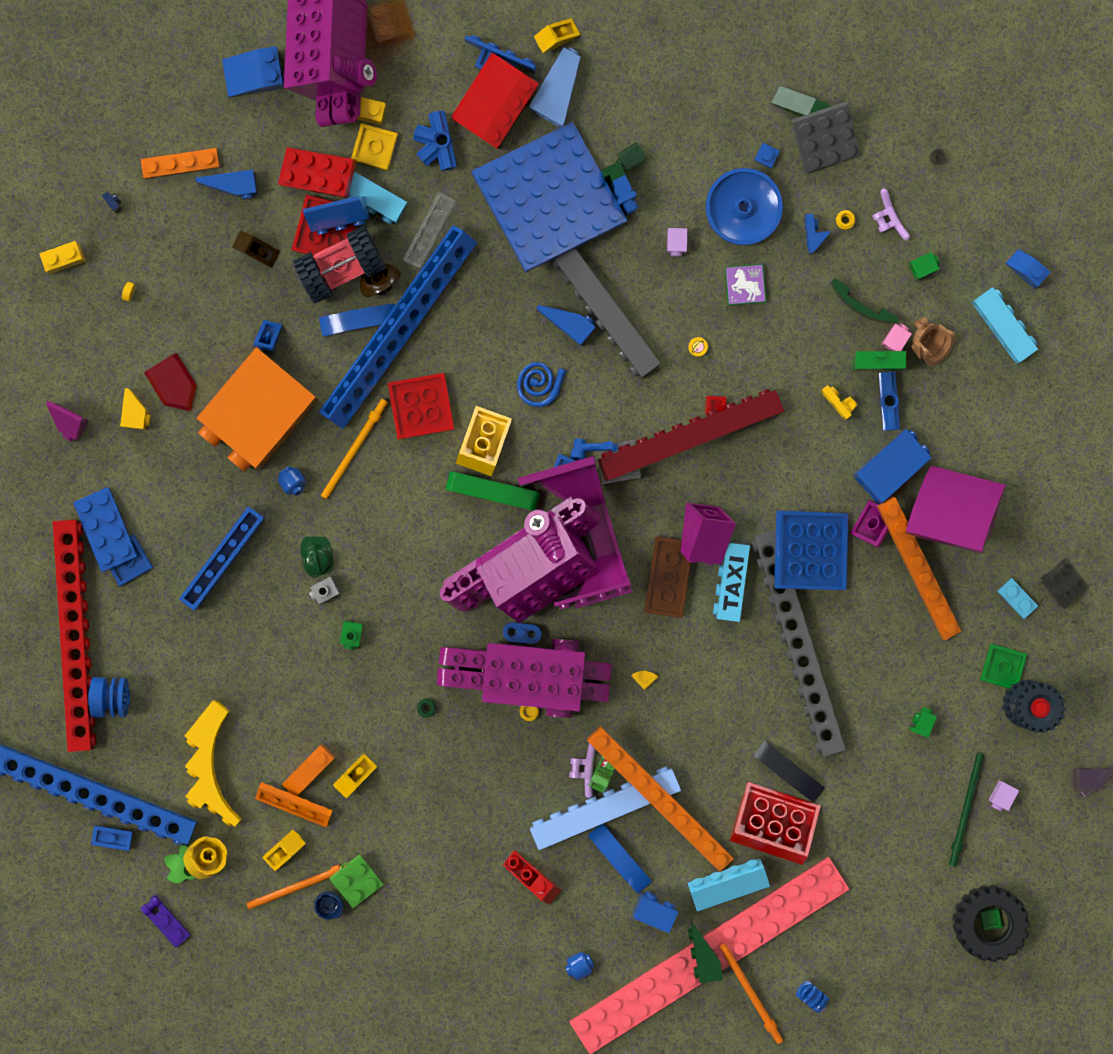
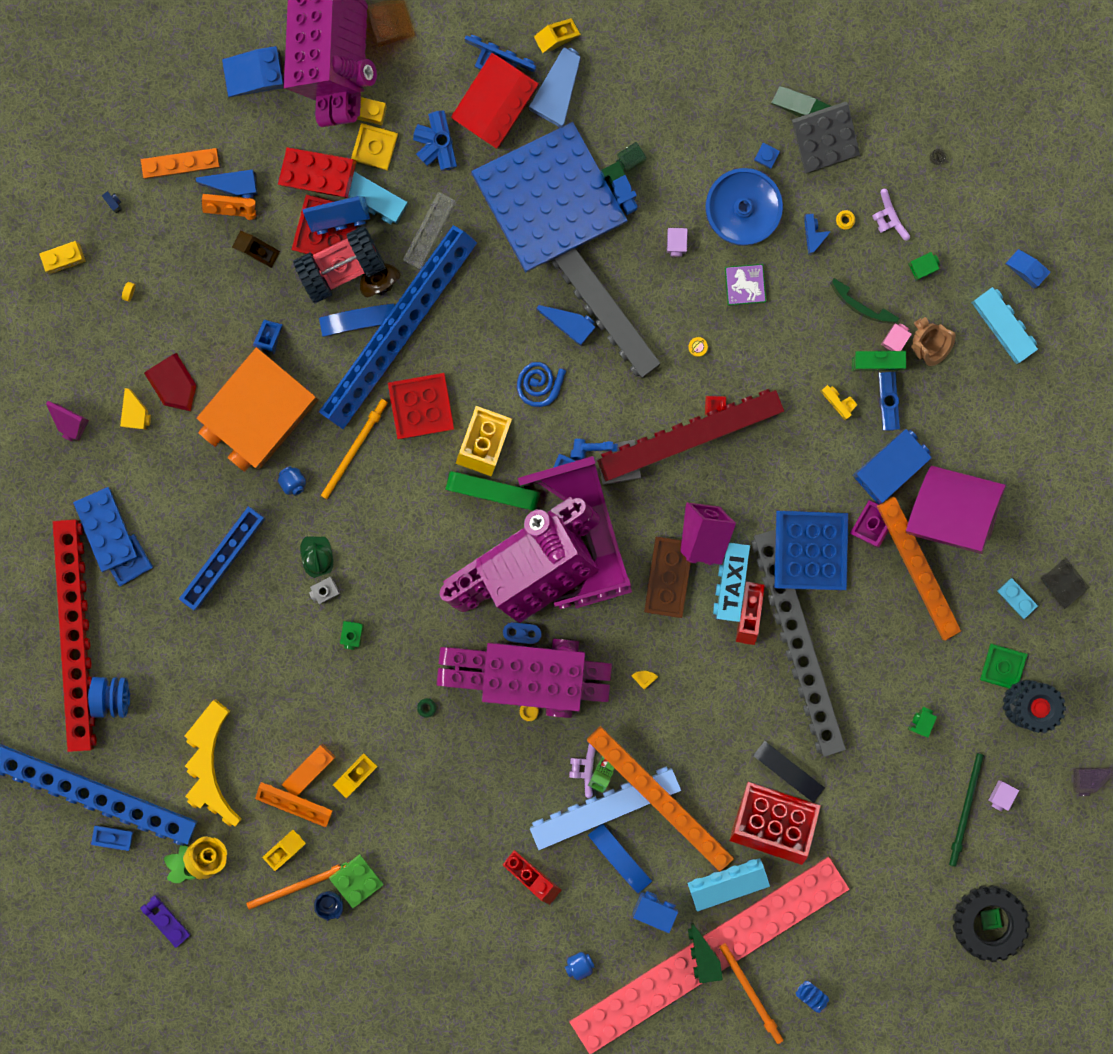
none -> orange plate [202,194,256,220]
none -> red slope [736,581,764,645]

